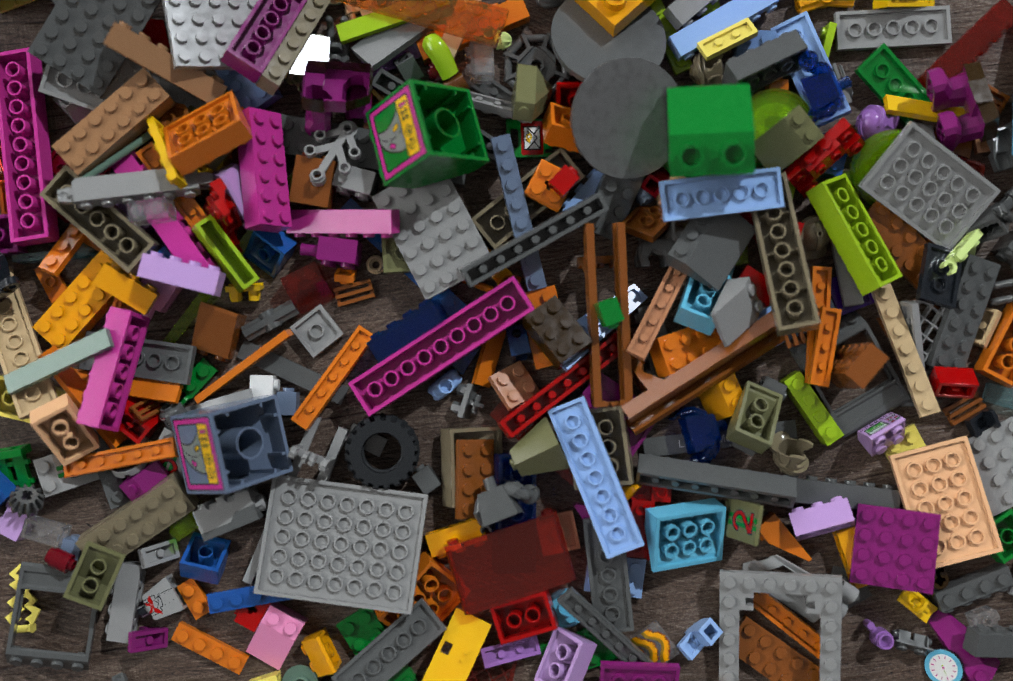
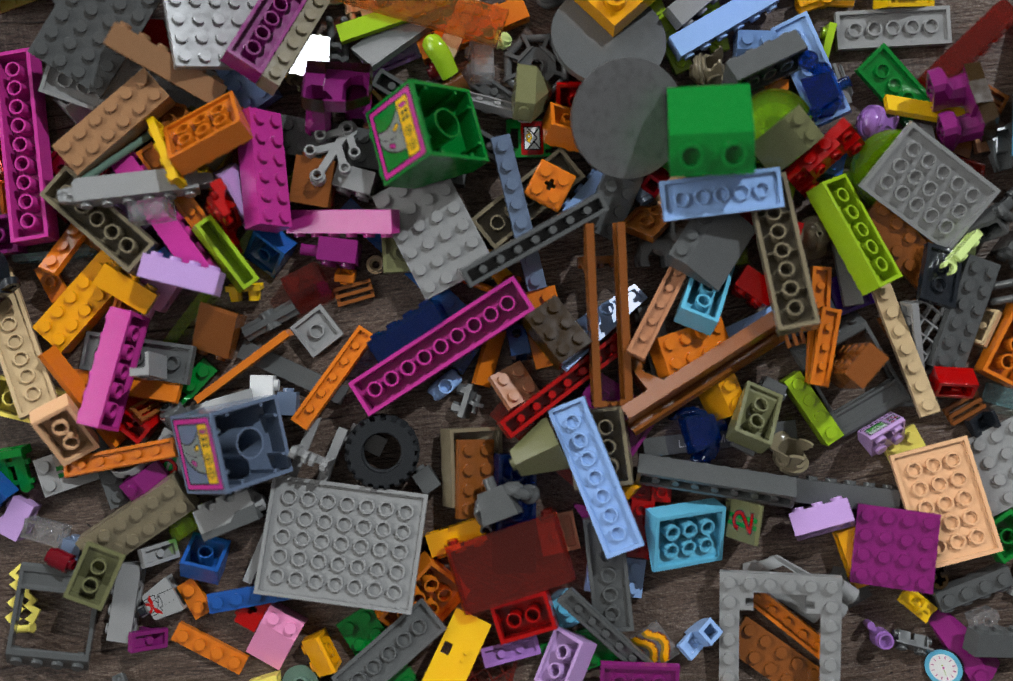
tile [3,328,114,395] -> none
dark grey gear [8,484,45,518] -> none
dark grey brick [393,51,424,82] -> none
red brick [548,164,580,199] -> none
green brick [594,297,625,329] -> none
light yellow plate [696,17,758,62] -> none
light grey slope [711,277,763,347] -> none
orange slope [759,511,812,561] -> none
none -> light grey panel [130,351,167,380]

